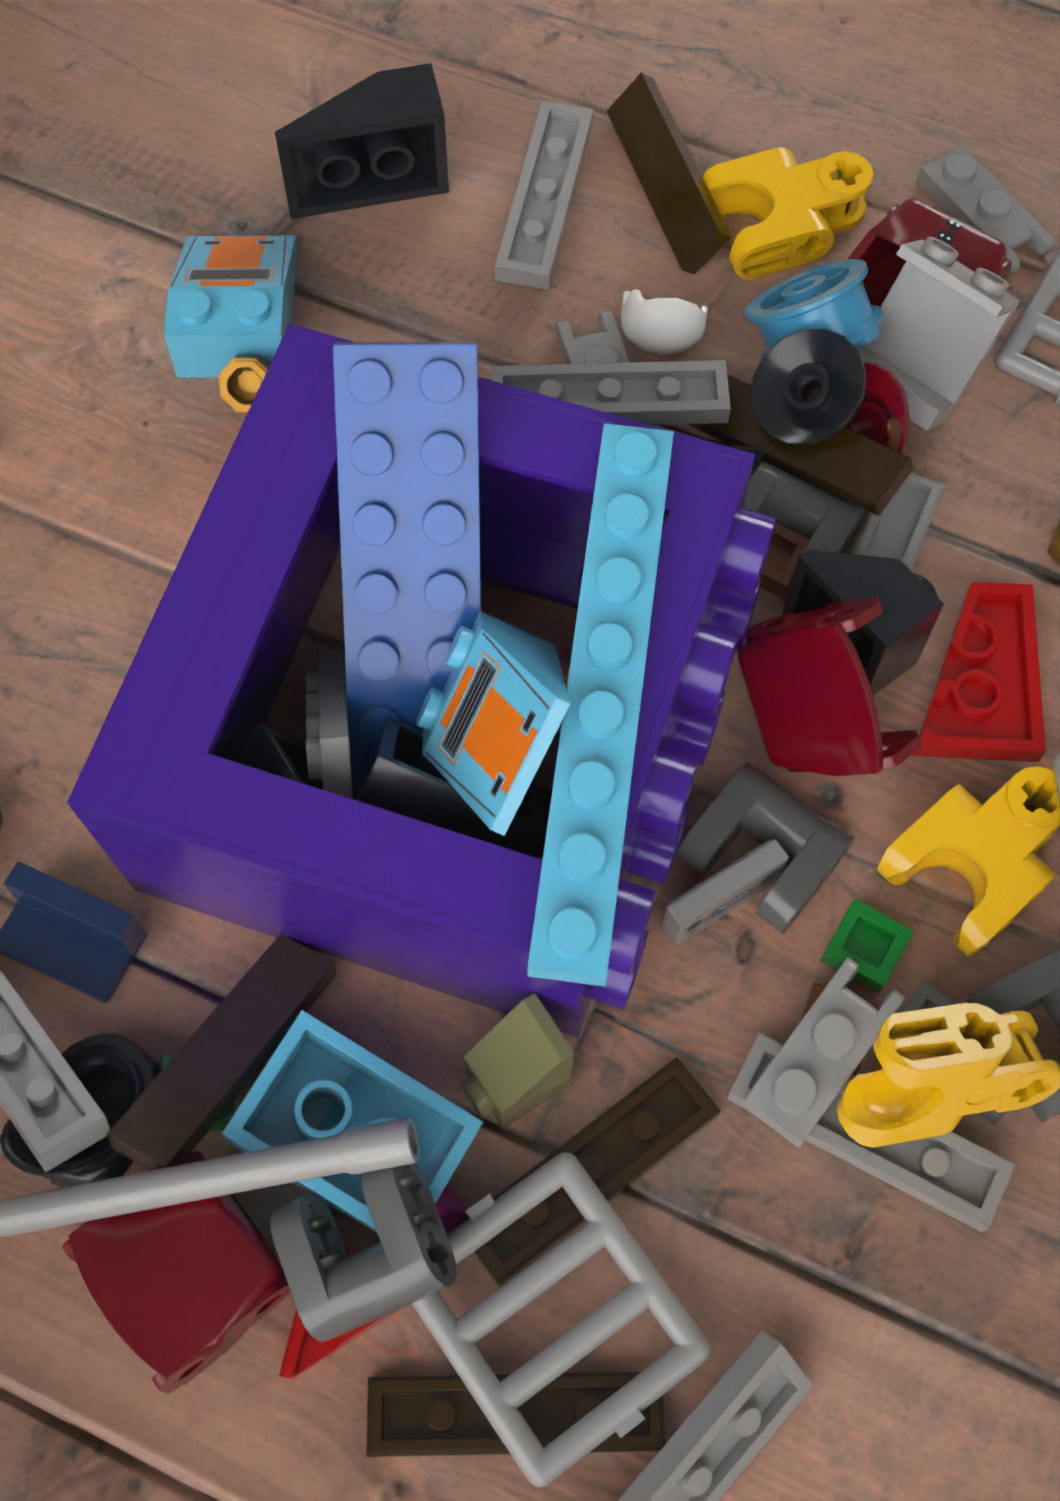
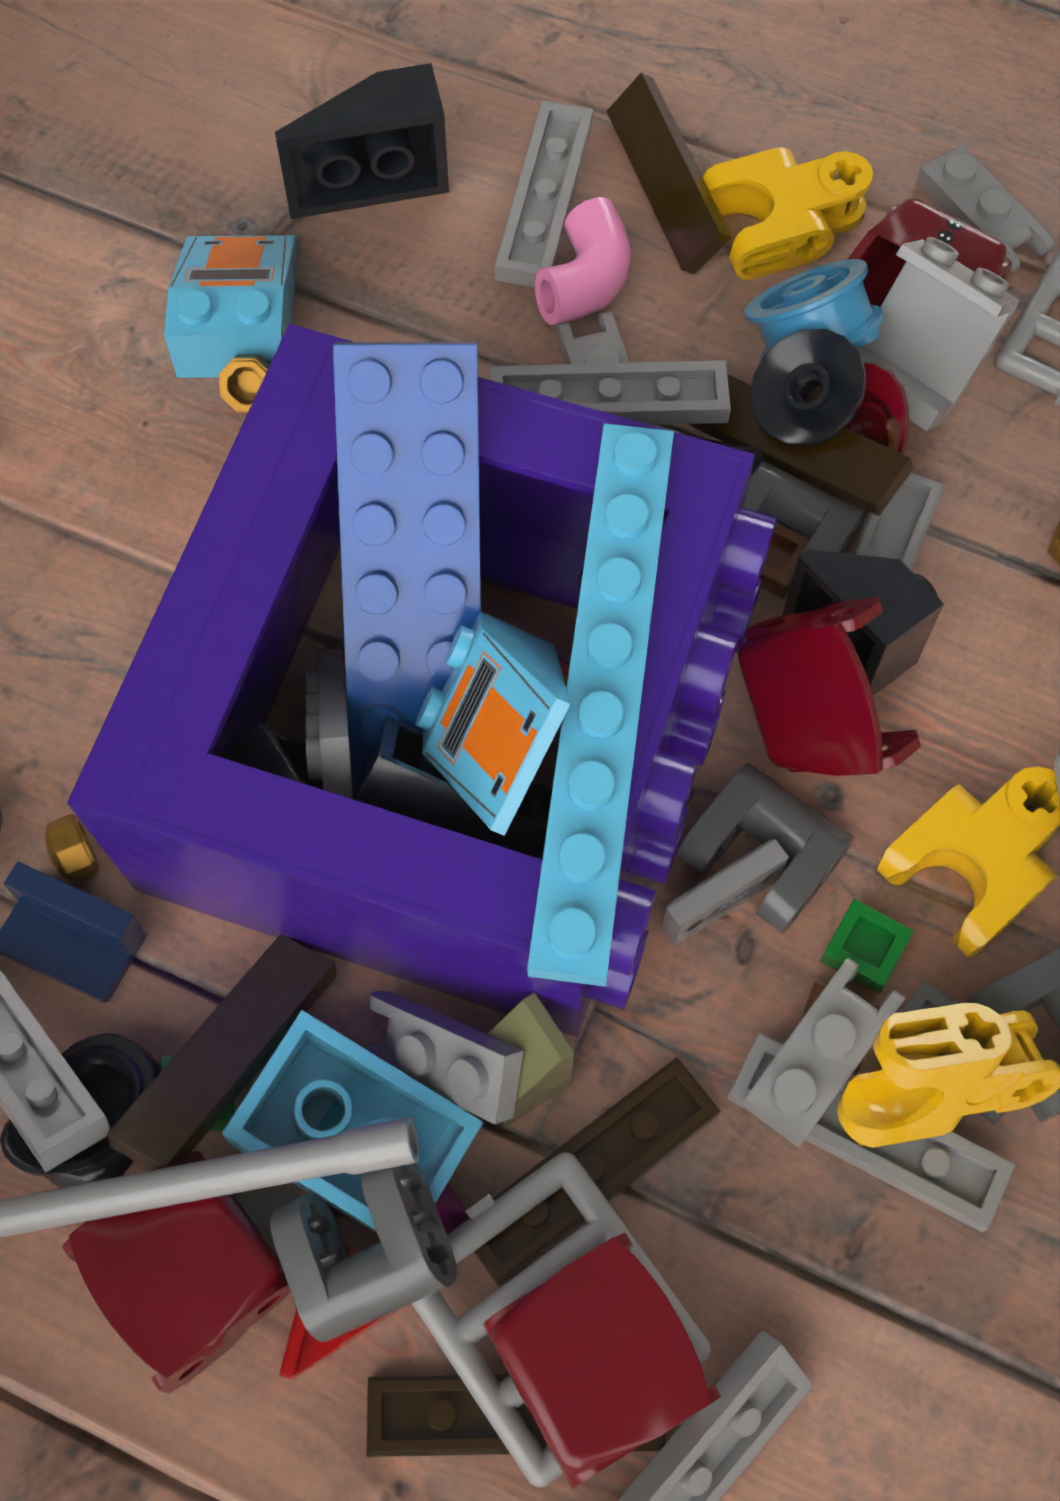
white hair [621,289,708,356] -> none
red wing [913,582,1046,762] -> none
none -> pearl gold tile [45,813,99,883]
none -> light grey hinge [364,991,524,1124]
none -> dark red piece [483,1233,722,1489]
none -> bright pink cylinder [535,197,632,325]

